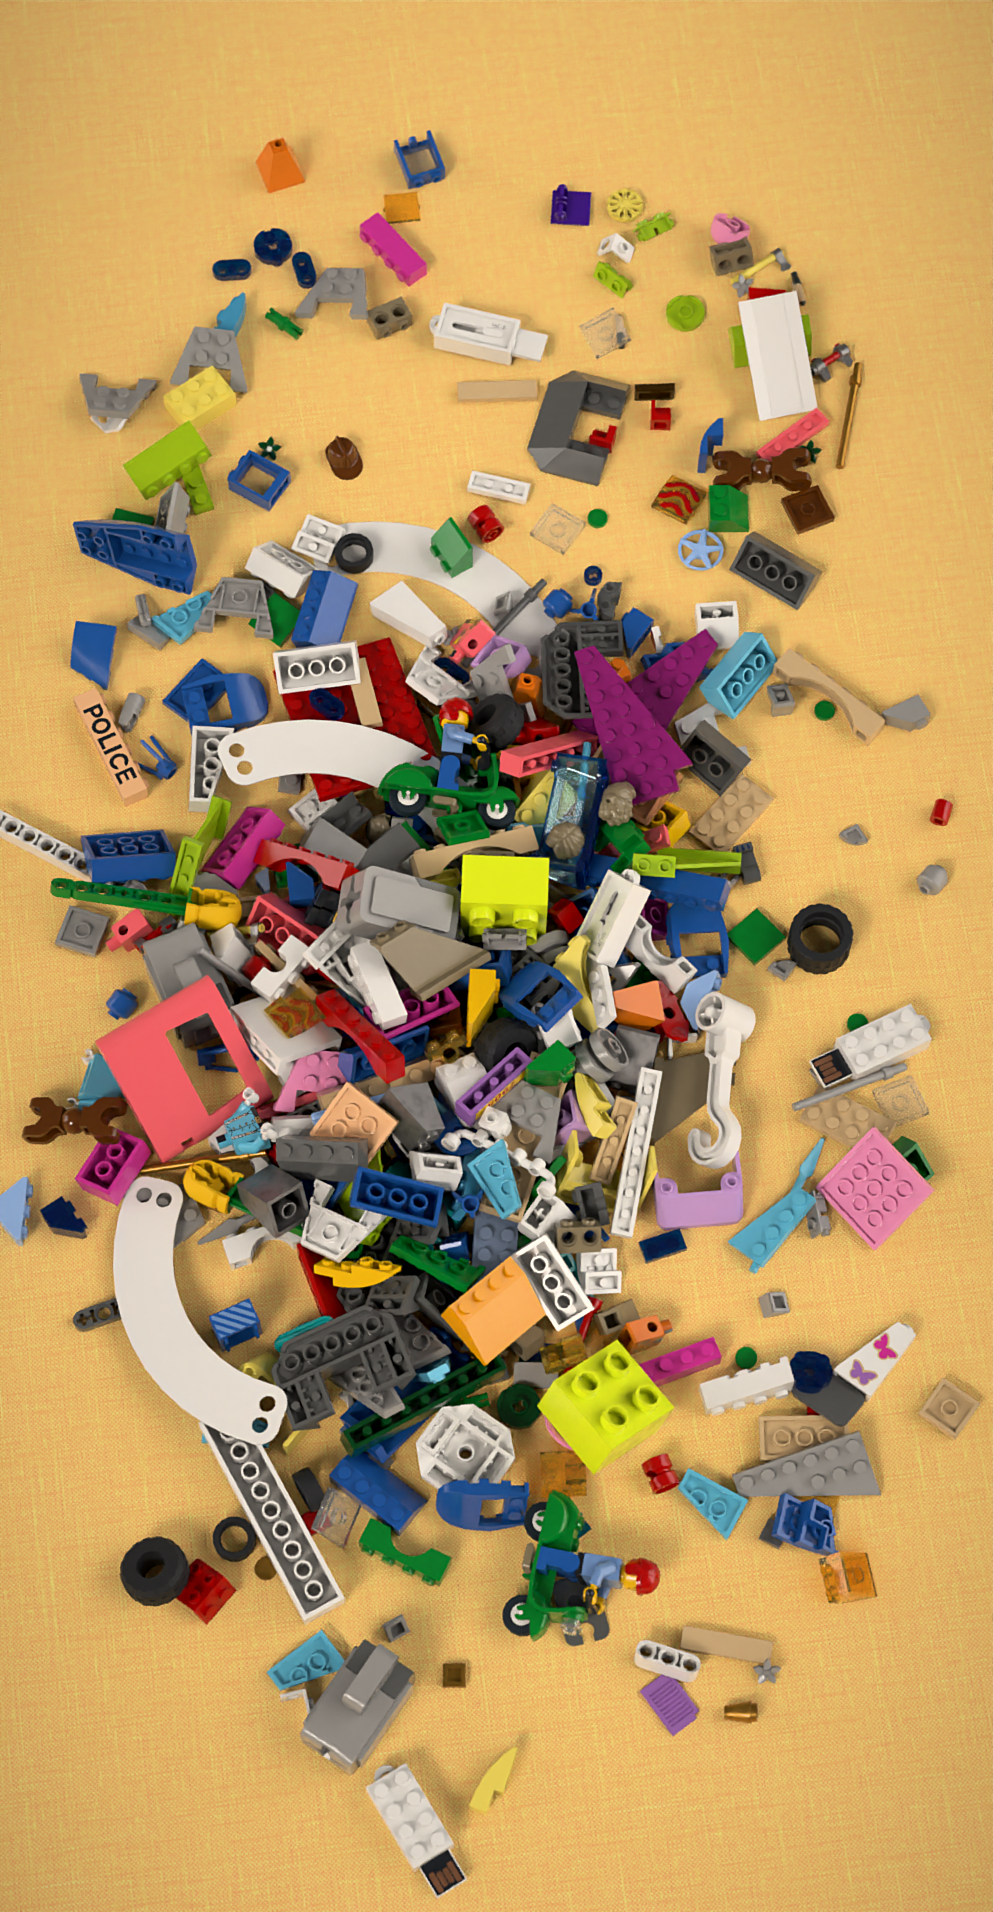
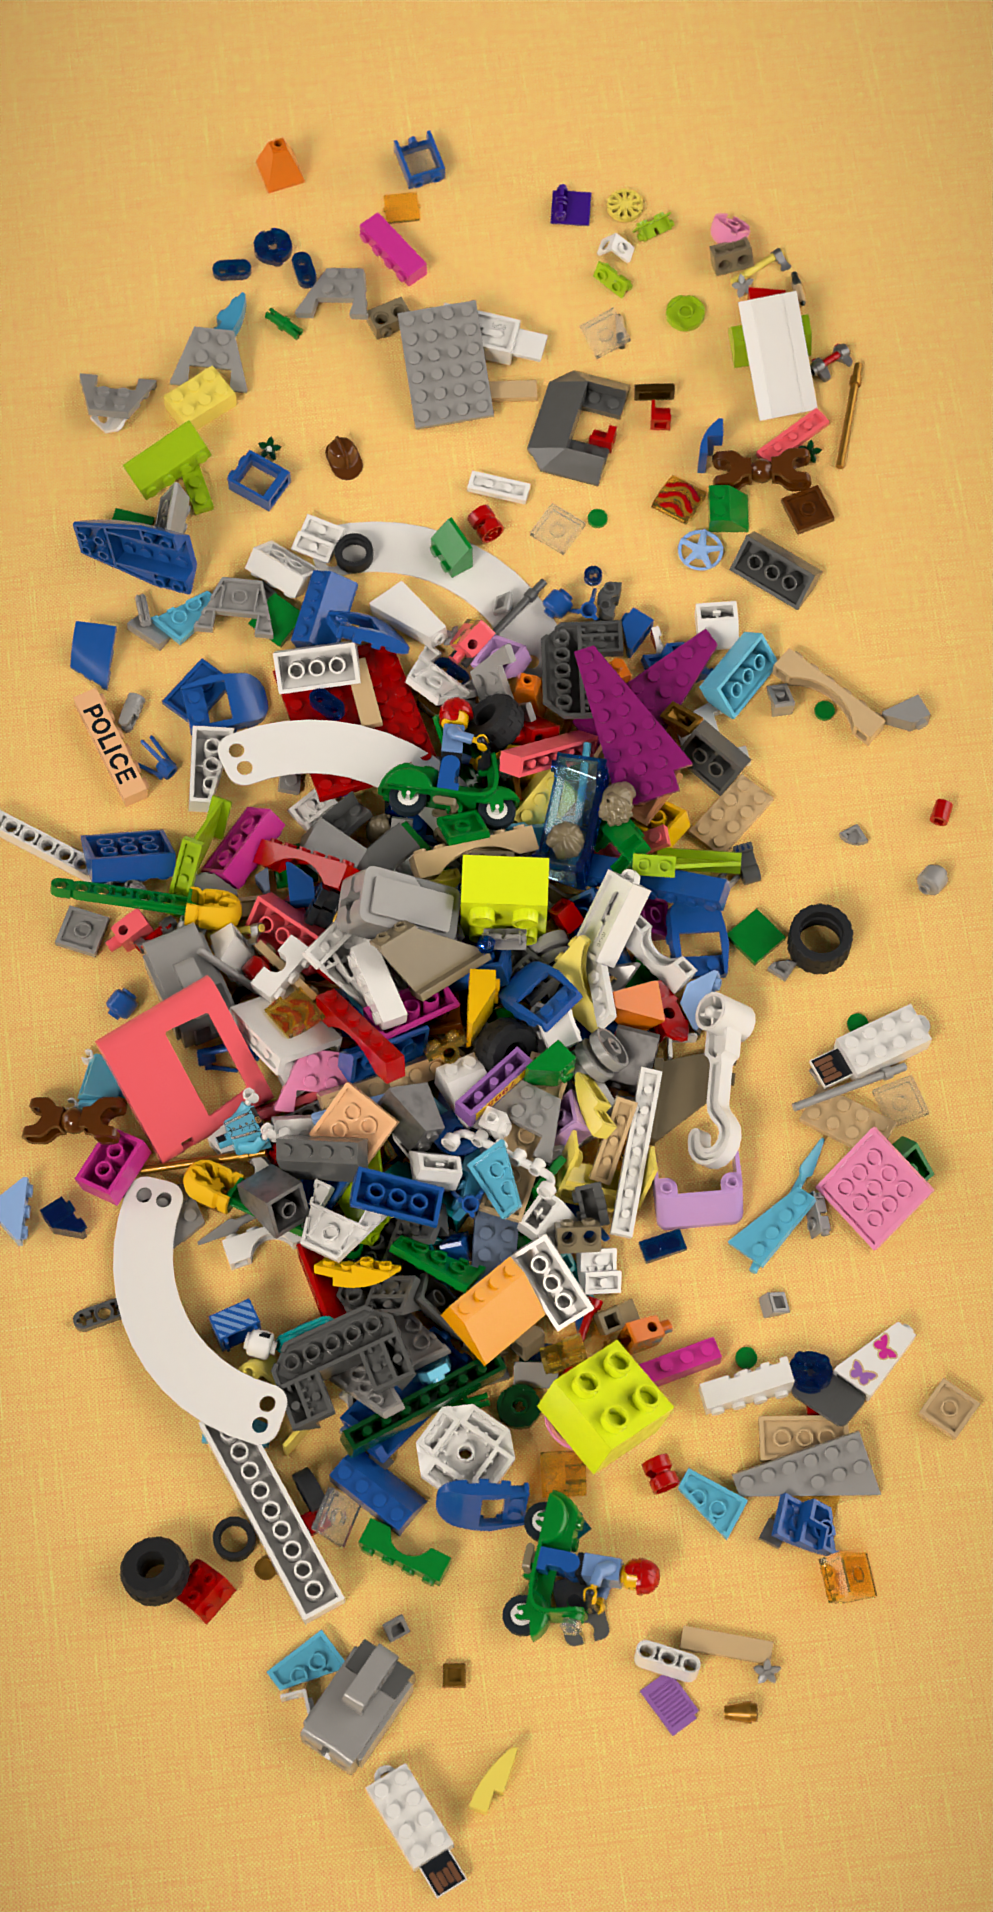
none -> white head [243,1329,278,1360]
none -> blue slope [326,610,410,654]
none -> light grey plate [398,300,494,430]
none -> clear blue hinge [477,935,496,954]
none -> pearl gold slope [660,701,704,738]

